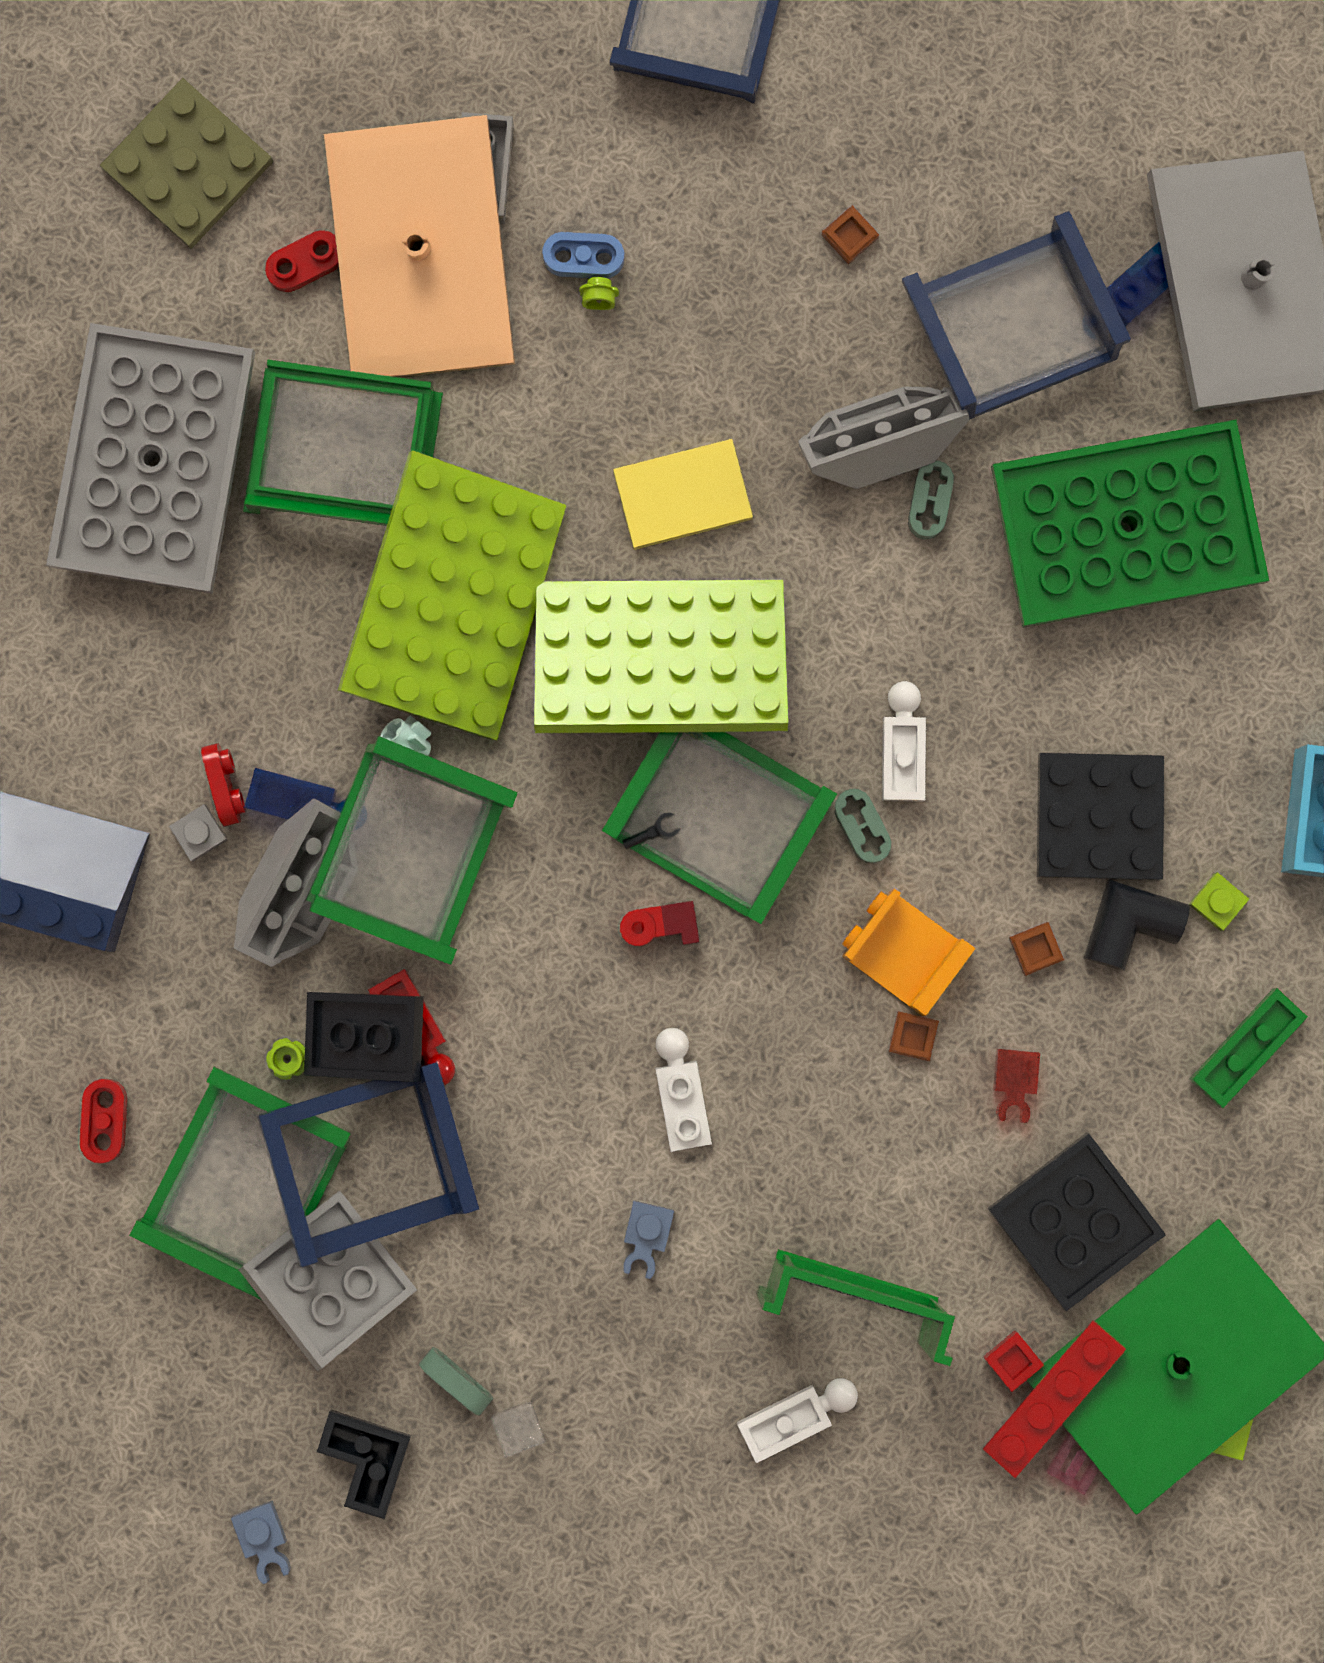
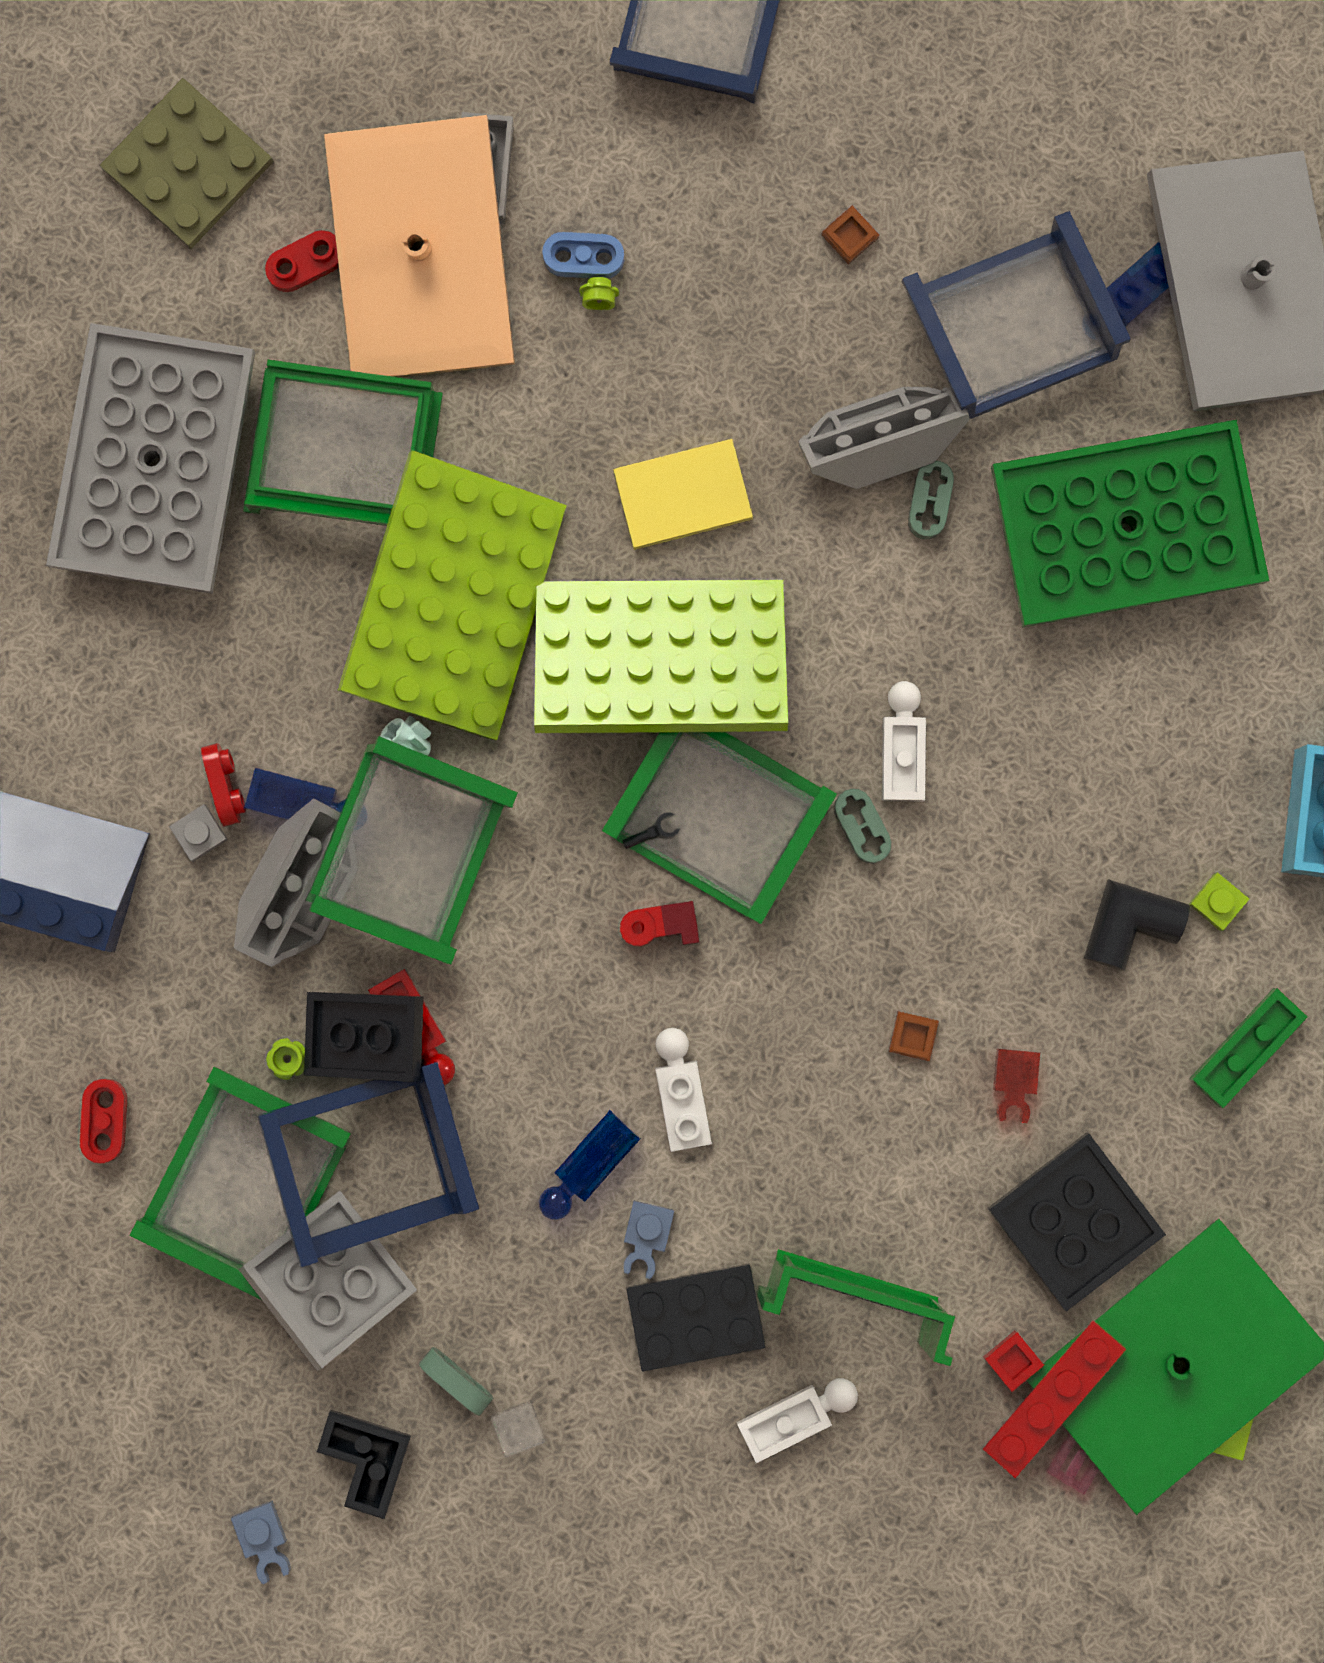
light orange panel [842,888,976,1016] -> none
dark orange tile [1009,922,1064,976] -> none
black plate [1037,753,1164,880] -> none
none -> clear blue plate [539,1110,641,1220]
none -> black plate [626,1263,766,1372]

